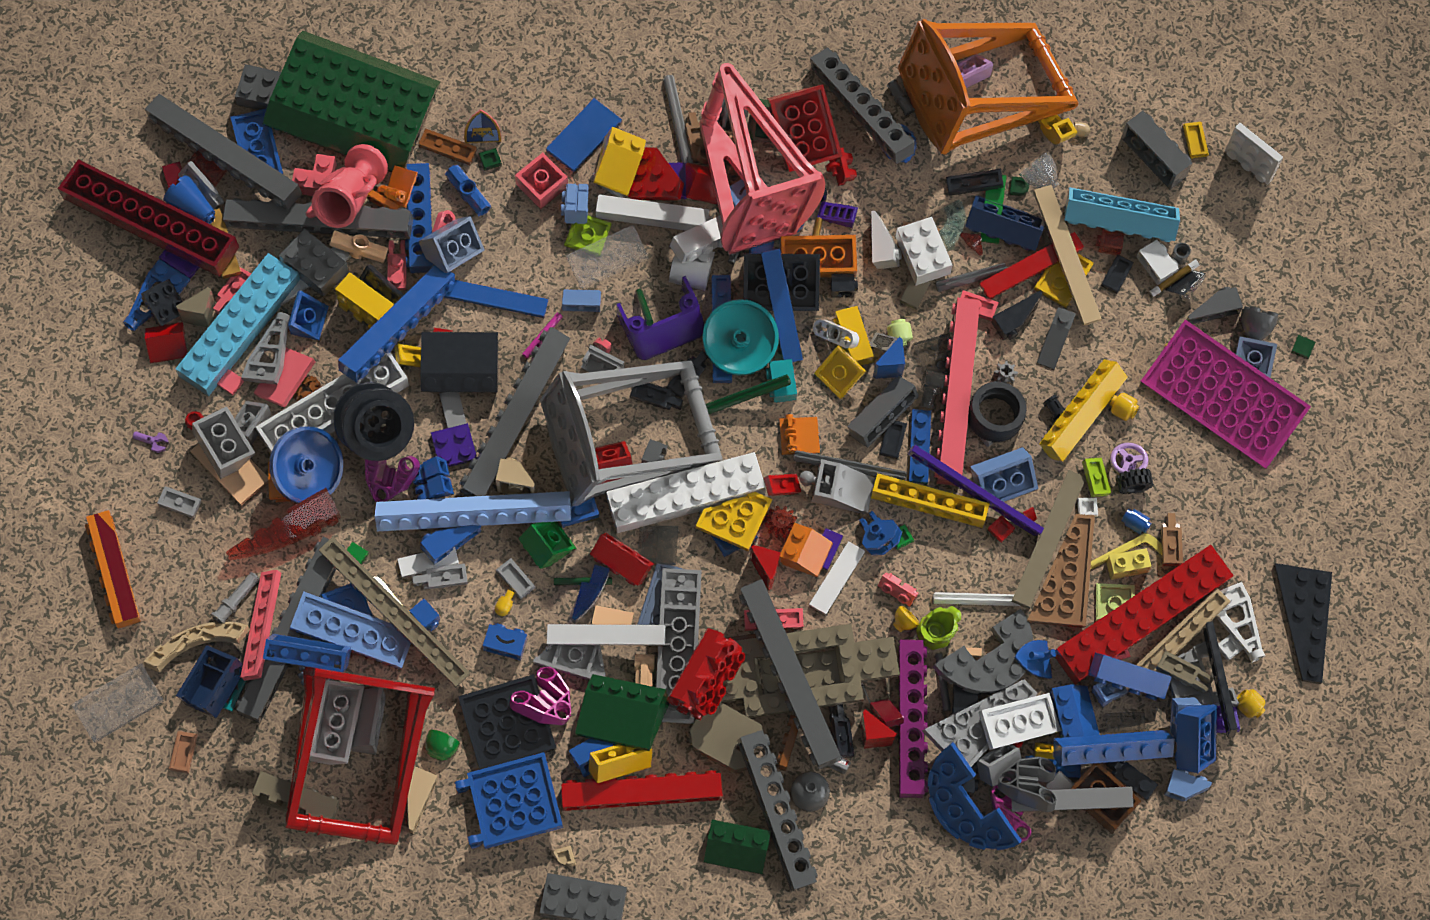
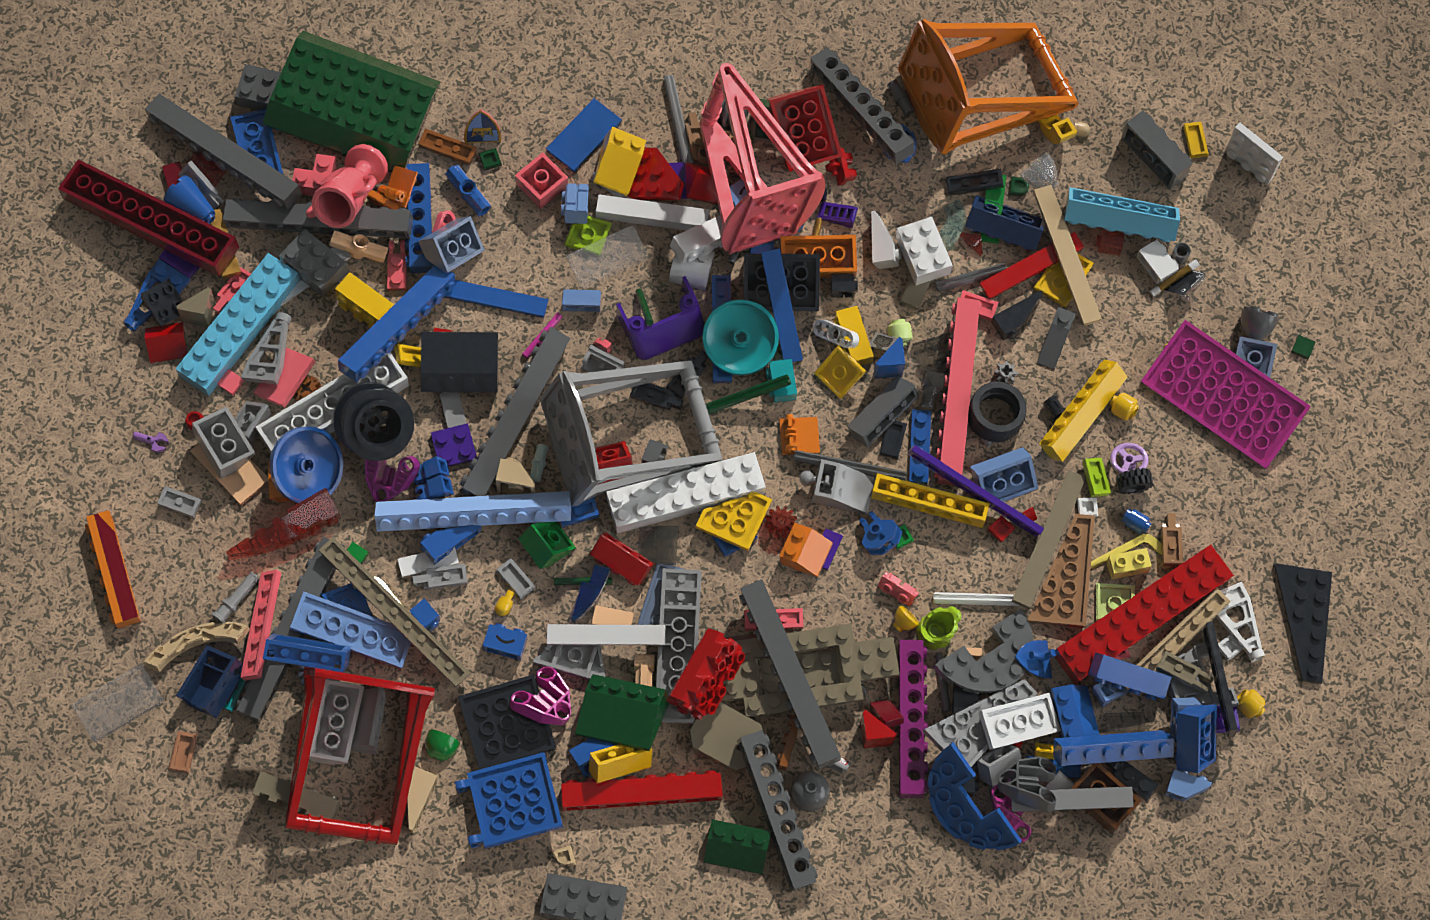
blue slope [288,291,329,340] -> none
black tile [359,264,404,305] -> none
red slope [749,545,781,590] -> none
red plate [764,474,802,496] -> none
white tile [809,541,865,616] -> none
black hinge [829,704,854,758] -> none
lavender slope [957,54,993,88] -> none
black tile [1100,254,1134,294] -> none
dark grey slope [1187,287,1243,324] -> none
none -> light aqua axle [530,444,549,482]

